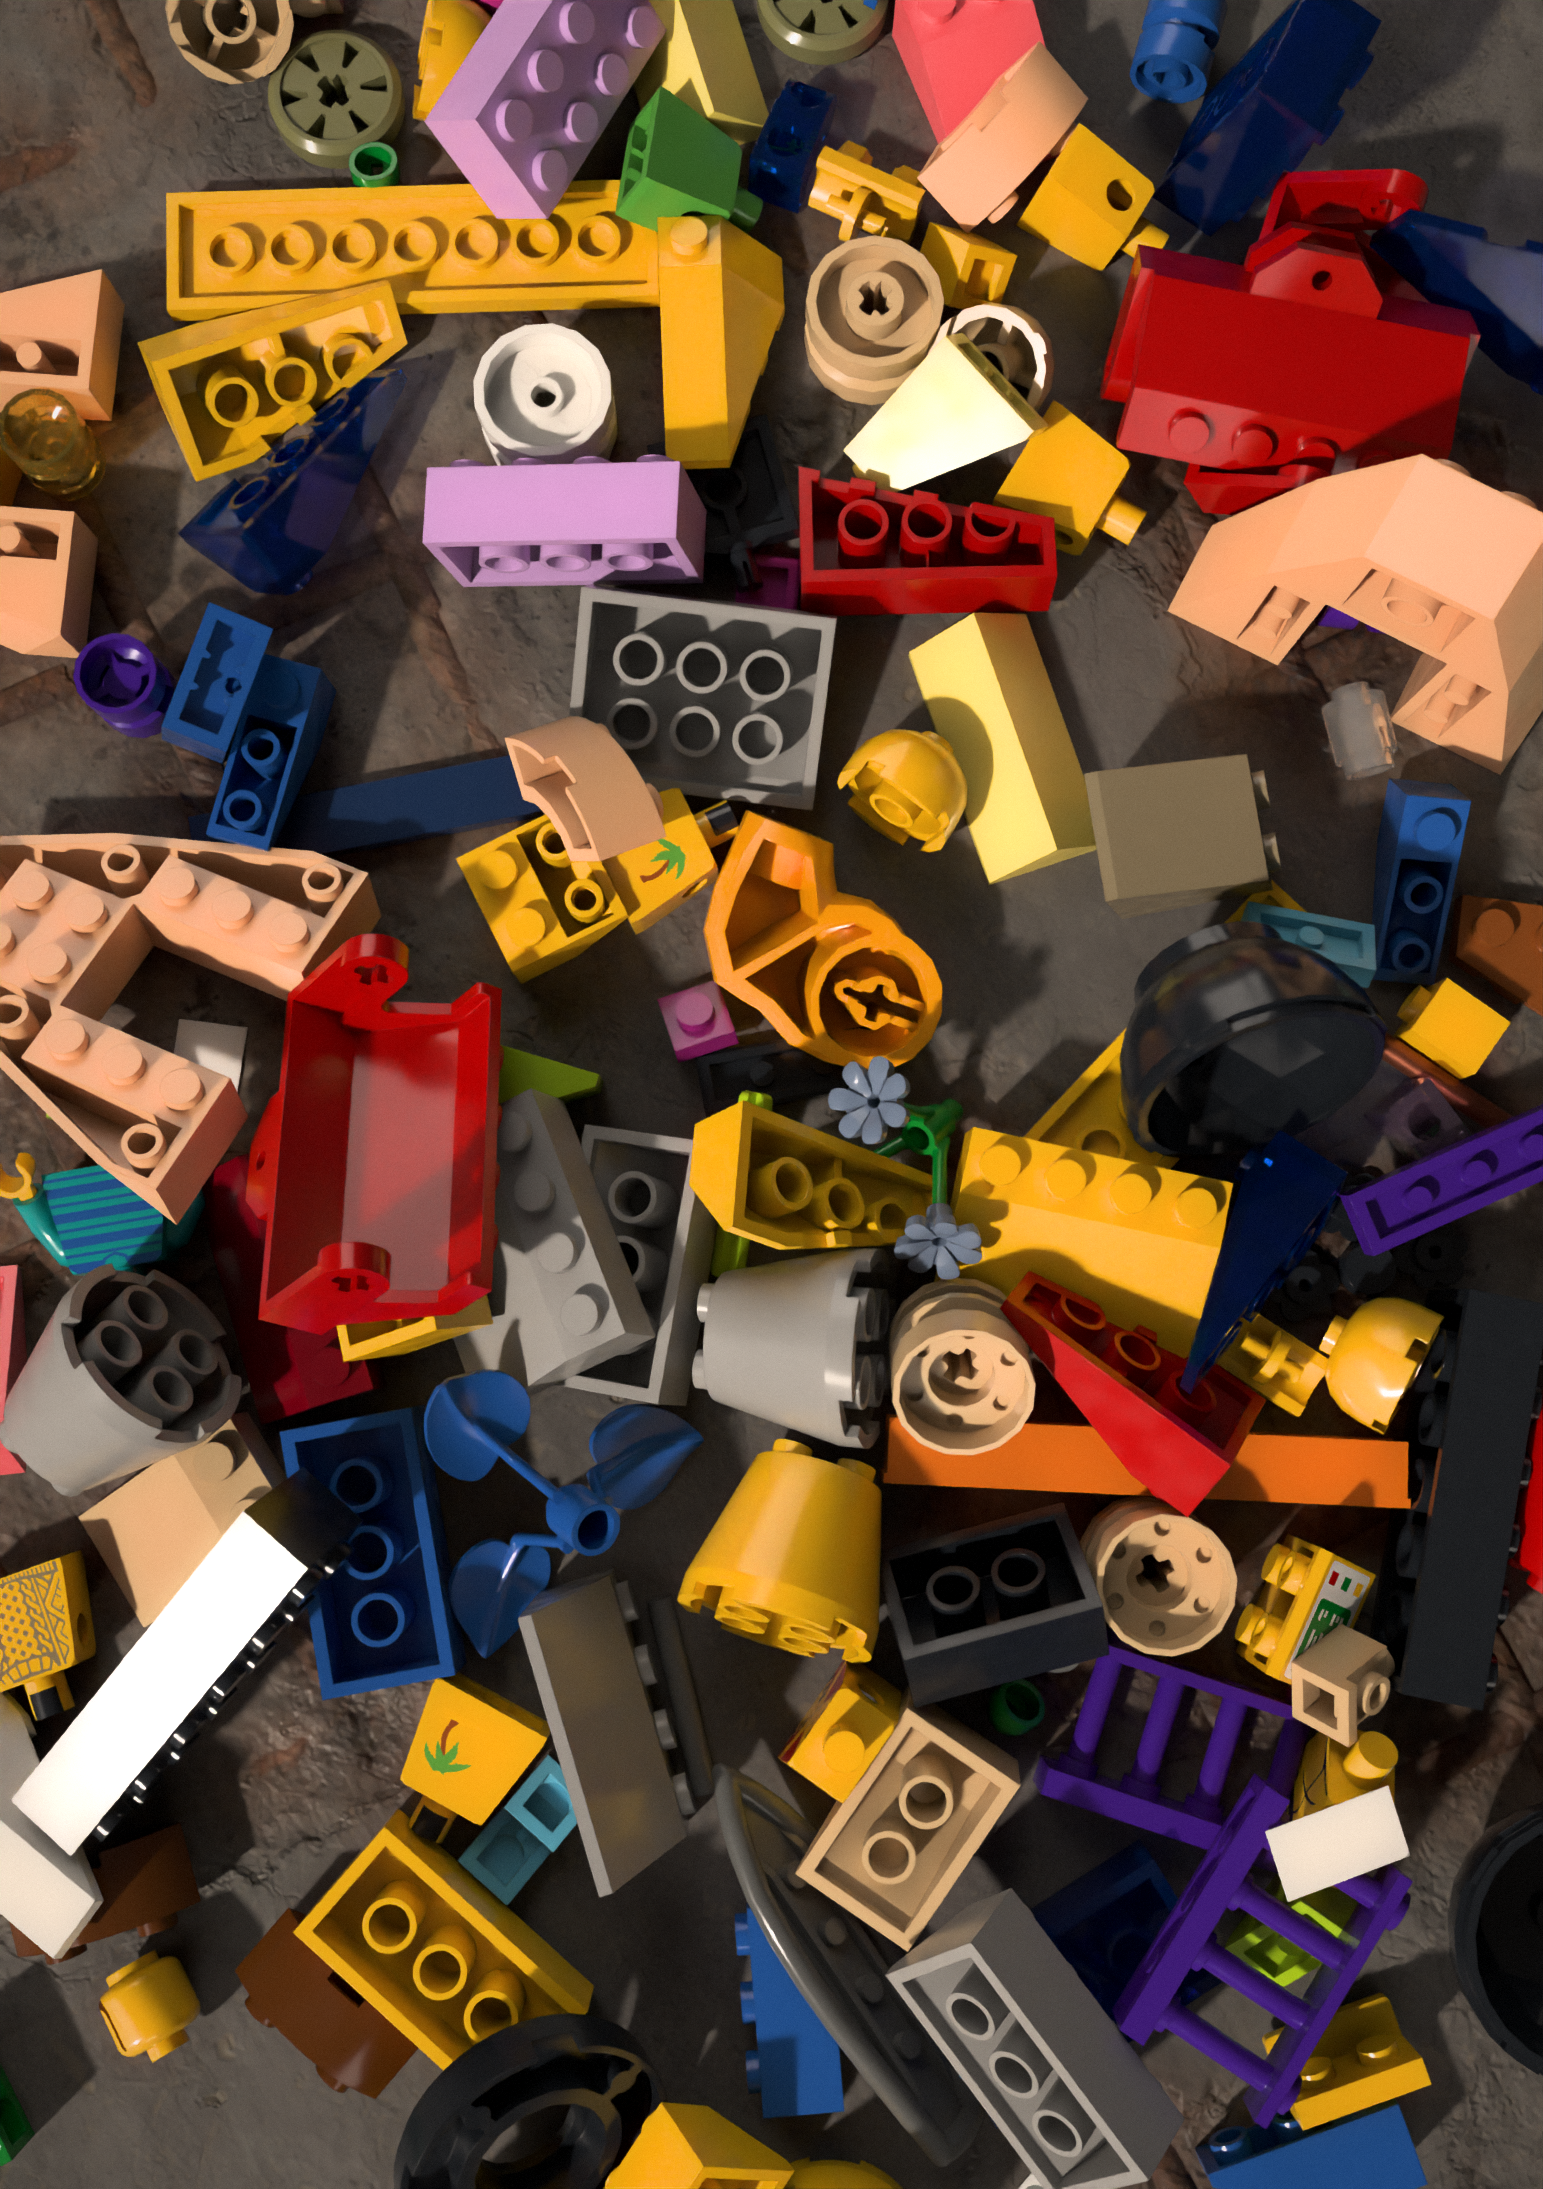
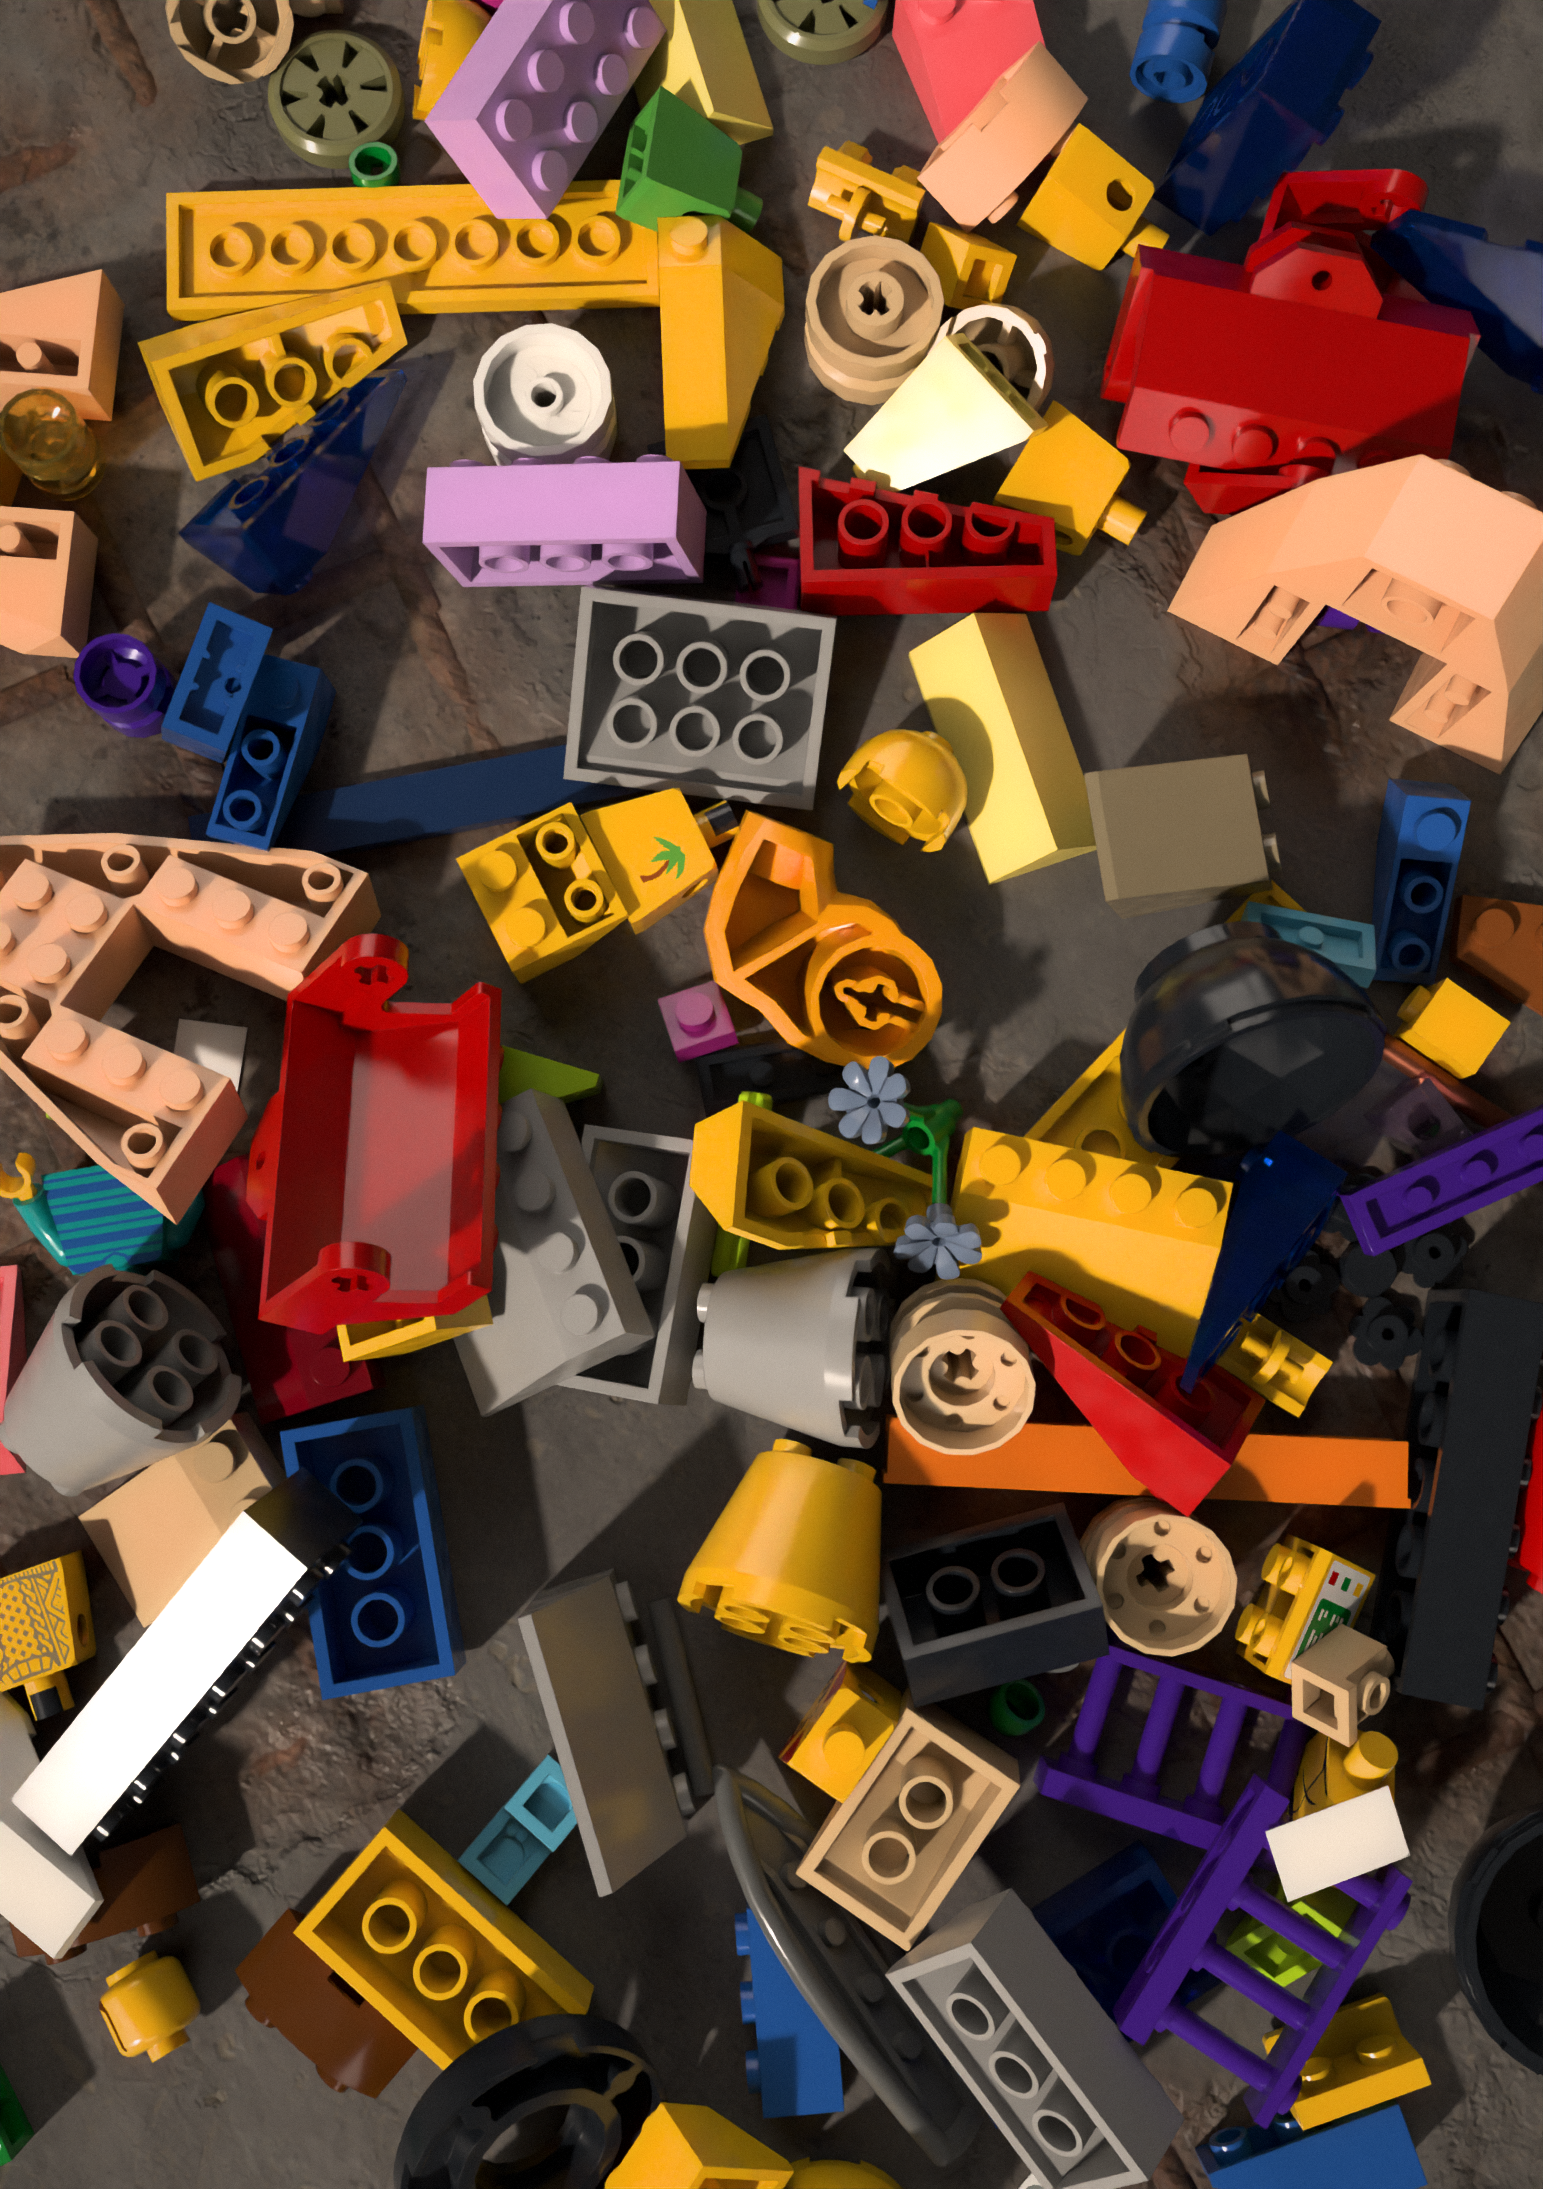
yellow torso [400,1672,551,1843] -> none
blue plant [423,1369,704,1659] -> none
light nougat brick [505,716,667,861] -> none
clear blue leg [748,78,837,214] -> none
yellow cylinder [1319,1297,1444,1435] -> none
clear brick [1321,682,1399,780] -> none

